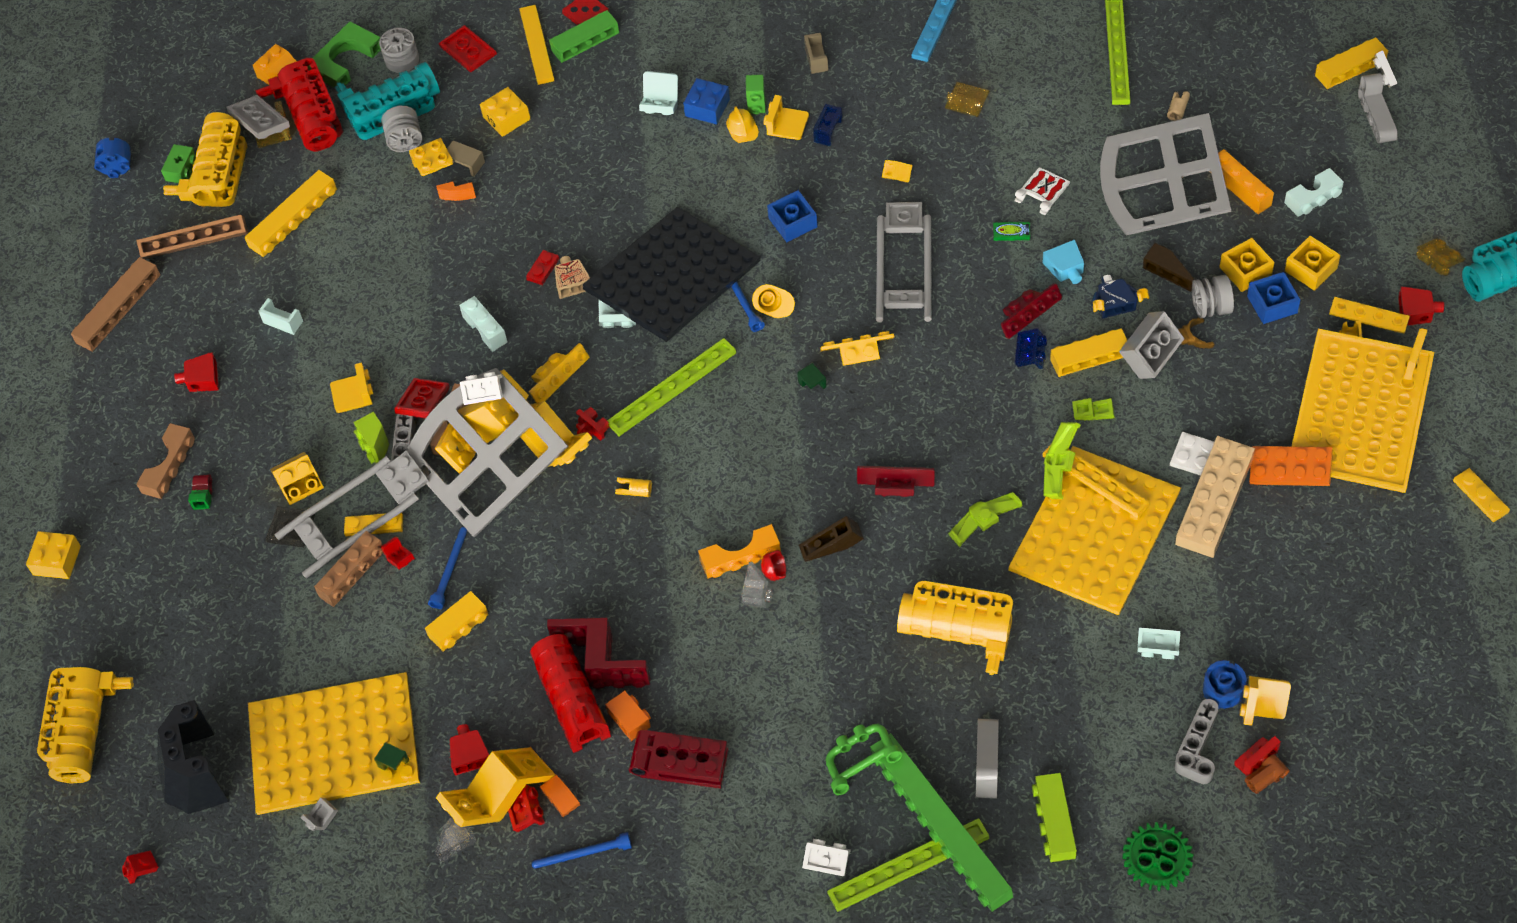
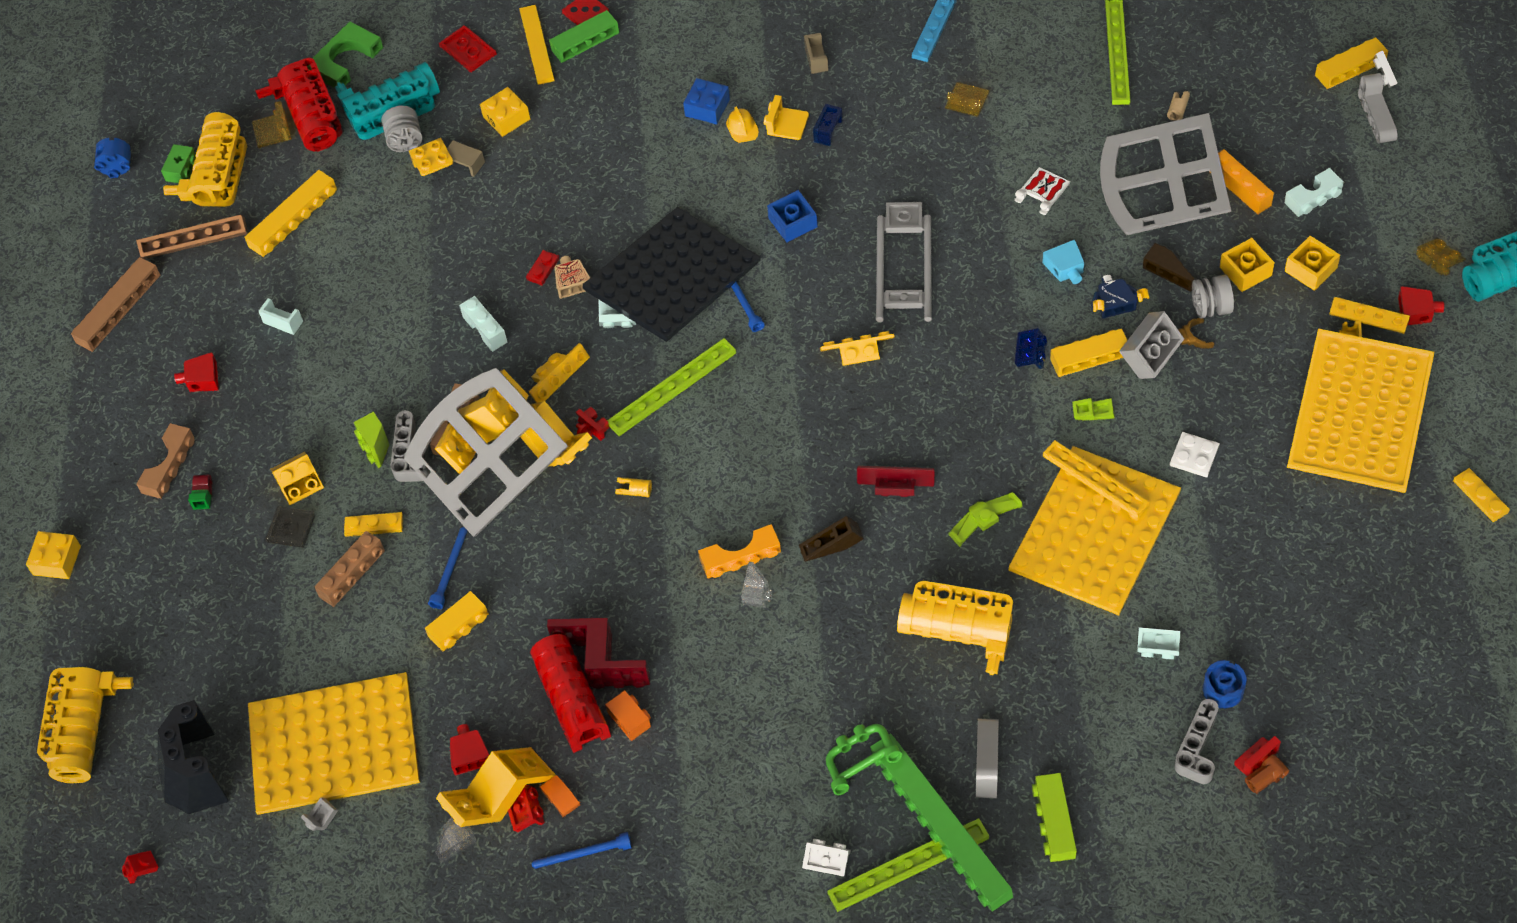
light grey plate [227,95,290,139] -> none
light orange slope [253,44,297,84] -> none
light grey plate [274,451,429,579] -> none
yellow bracket [330,363,373,413] -> none
dark green panel [374,742,409,771] -> none
light grey wheel [379,28,419,73] -> none
red bracket [381,537,415,570] -> none
red tile [394,378,449,418] -> none
orange slope [436,181,476,200] -> none
white bracket [460,372,503,405] -> none
dark red hinge [629,730,729,789] -> none
light aqua bracket [640,71,678,115] -> none
bright green brick [746,75,766,114] -> none
yellow piece [752,284,795,318] -> none
red hair [761,550,786,581] -> none
dark green panel [797,363,826,389] -> none
yellow panel [882,160,912,182] -> none
tile [993,222,1030,241] -> none
dark red bracket [1001,283,1062,339] -> none
lime plate [1043,422,1081,499] -> none
green gear [1122,822,1193,891] -> none
tan brick [1175,436,1255,558] -> none
yellow bracket [1240,676,1291,725] -> none
blue brick [1247,272,1300,324] -> none
orange plate [1249,446,1333,486] -> none
yellow tile [1404,328,1427,380] -> none

